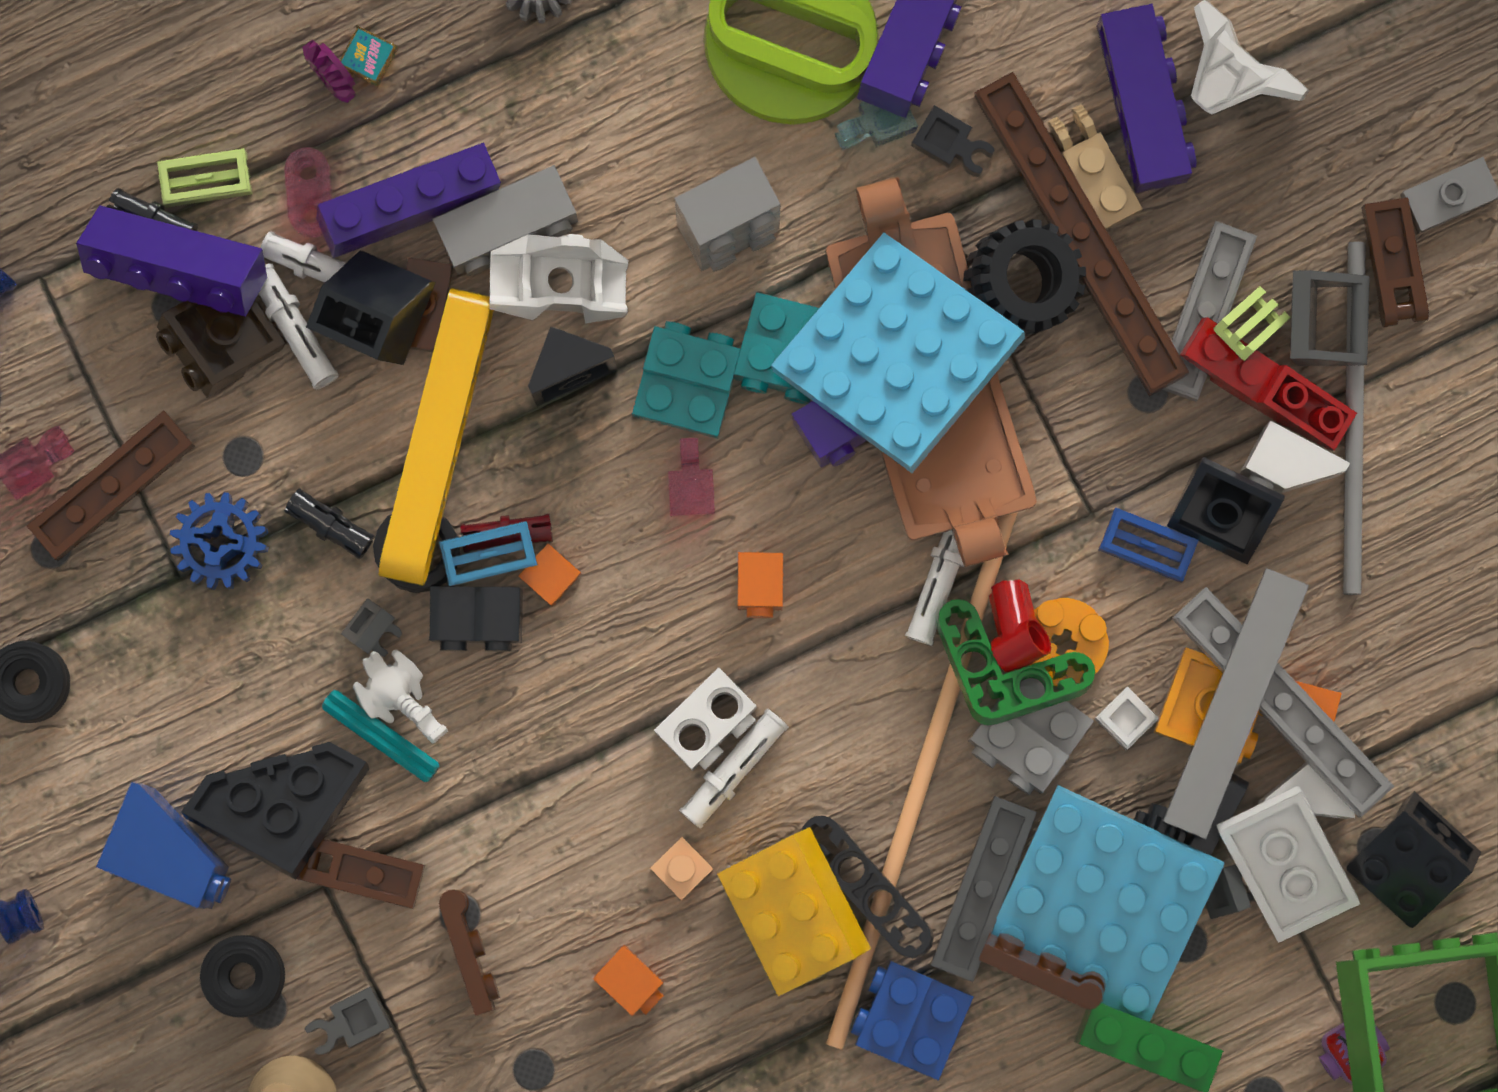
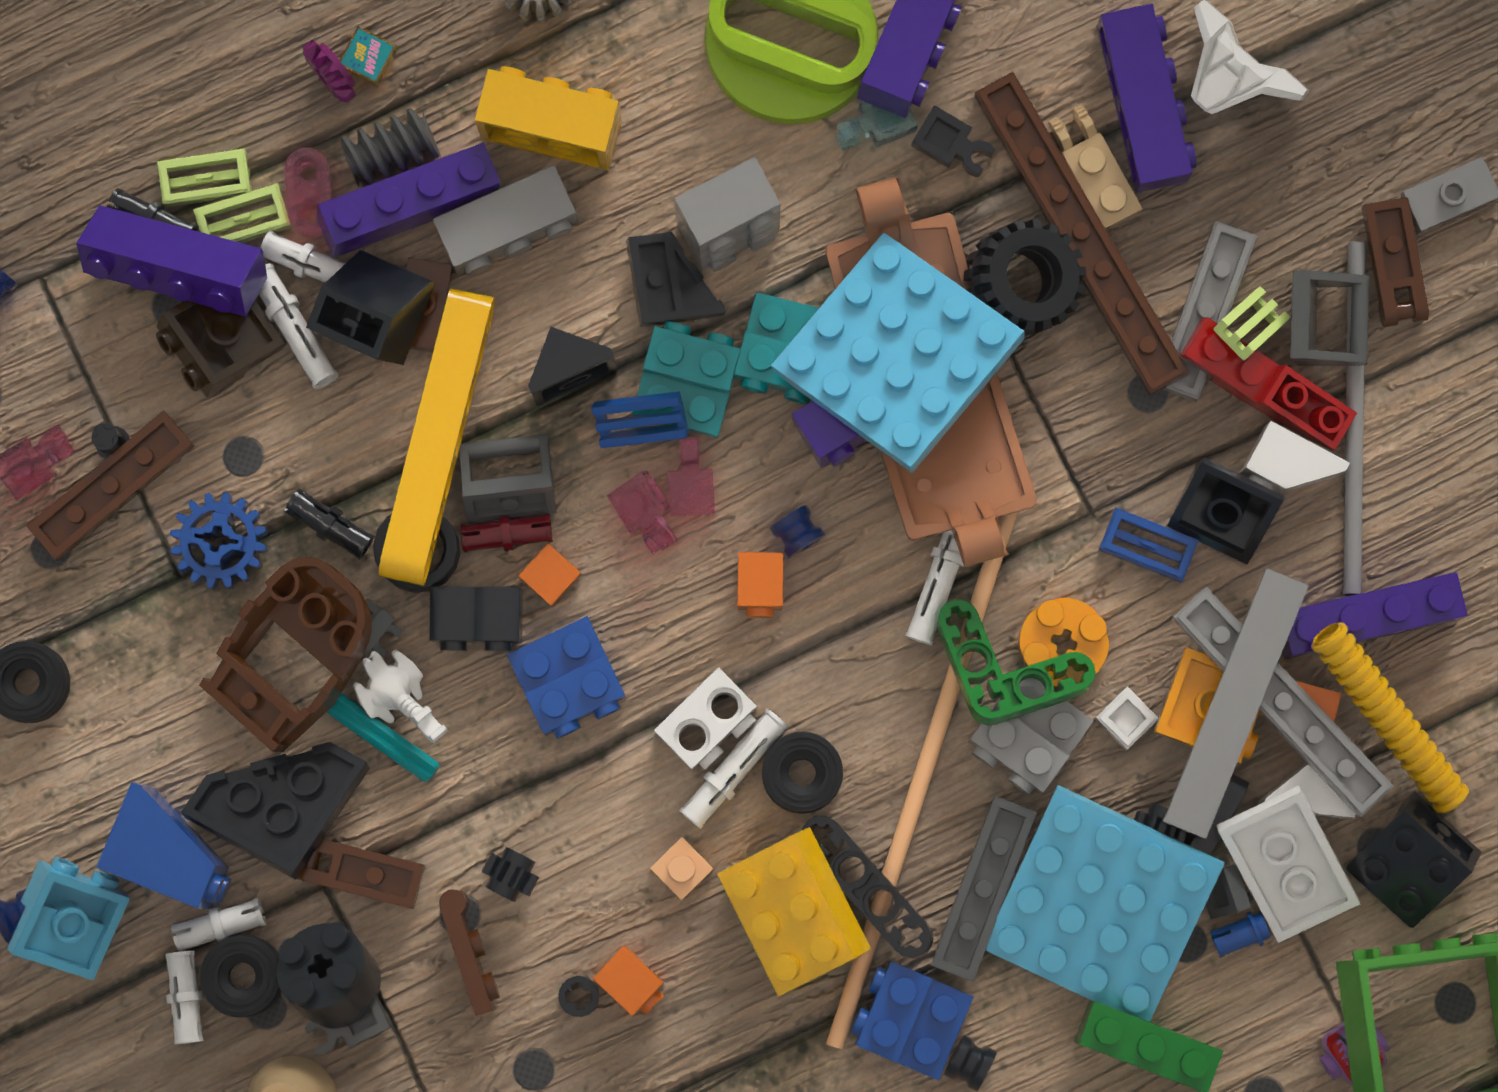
dark azure tile [438,521,537,586] -> none
white piece [489,234,628,324] -> none
reddish brown plate [978,933,1106,1009] -> none
red piece [989,579,1052,673] -> none
none -> medium azure plate [7,857,130,980]
none -> black piece [91,424,130,459]
none -> white pin [165,950,204,1045]
none -> white pin [171,898,267,952]
none -> yellowish green tile [193,183,293,243]
none -> reddish brown slope [199,557,372,752]
none -> black brick [277,922,381,1029]
none -> dark grey piece [341,108,441,187]
none -> dark grey tile [459,434,557,523]
none -> yellow brick [475,66,622,171]
none -> black gear [481,847,539,902]
none -> blue plate [506,616,626,739]
none -> black bush [558,976,599,1017]
none -> blue tile [591,391,689,448]
none -> clear pink plate [607,470,677,554]
none -> black wing [626,232,726,327]
none -> black tyre [762,732,843,814]
none -> clear blue wheel [769,505,826,559]
none -> black wheel [944,1035,997,1091]
none -> blue pin [1210,911,1271,958]
none -> dark purple brick [1282,572,1468,660]
none -> yellow piece [1311,622,1469,813]

